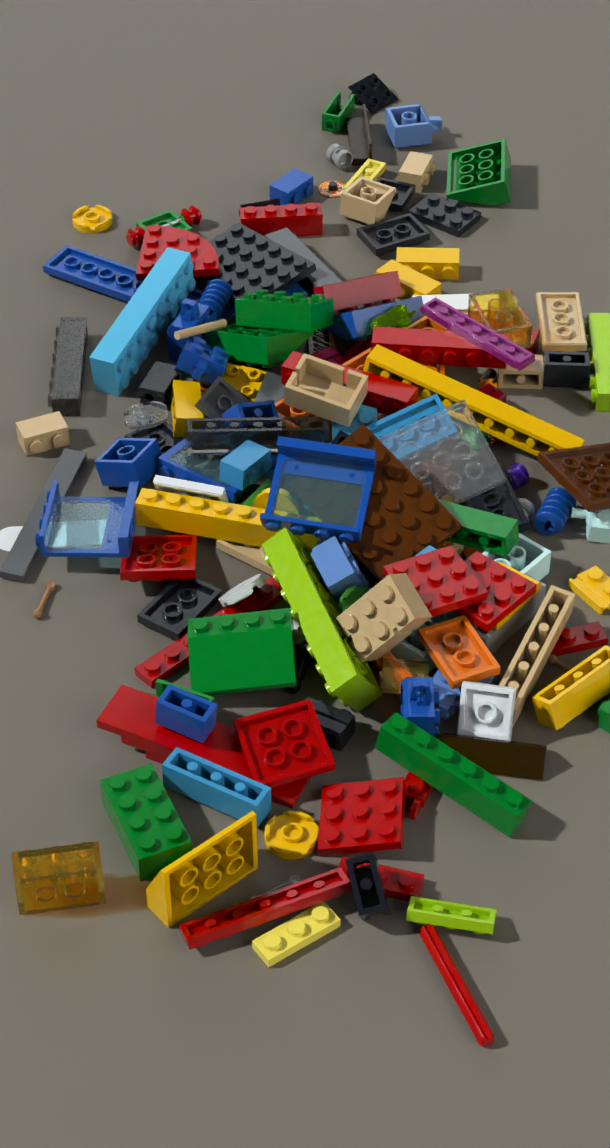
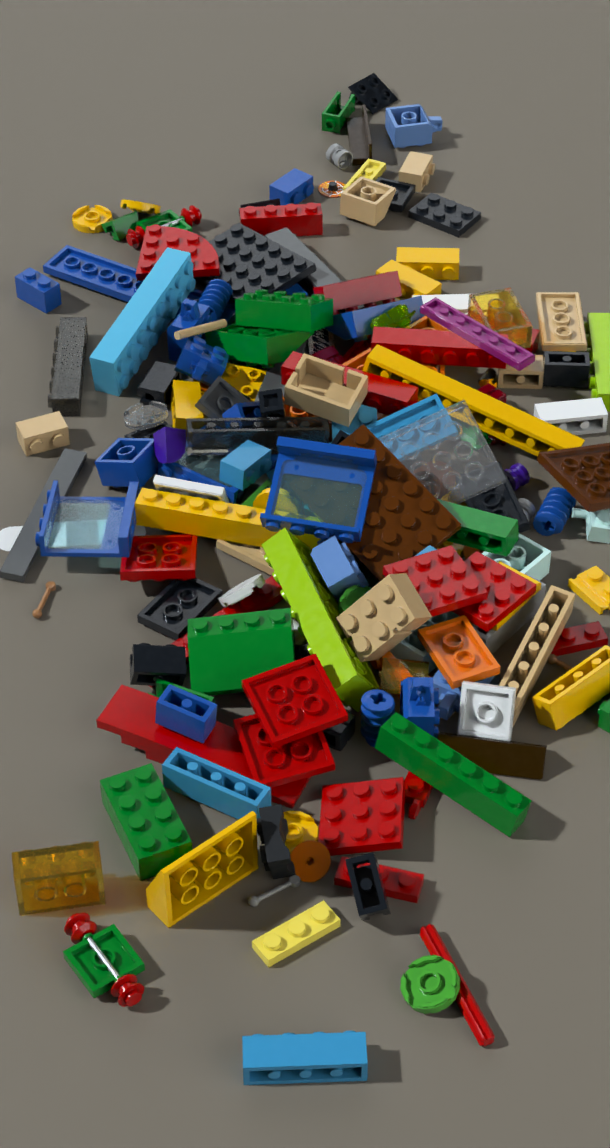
red plate [179,867,352,950] -> none
black plate [357,213,430,256] -> none
lime plate [406,896,497,934] -> none
green slope [446,139,511,206] -> none
none -> blue brick [15,267,62,314]
none -> green plate [63,912,145,1007]
none -> green brick [101,211,138,241]
none -> yellow tile [120,200,161,214]
none -> black brick [129,643,186,686]
none -> dark purple brick [153,427,186,464]
none -> red plate [241,653,348,749]
none -> dark azure brick [242,1031,368,1085]
none -> black brick [257,804,296,879]
none -> black brick [258,388,287,425]
none -> orange piece [290,840,331,882]
none -> blue piece [360,689,395,747]
none -> bright green tile [400,955,460,1014]
none -> white brick [534,397,608,435]

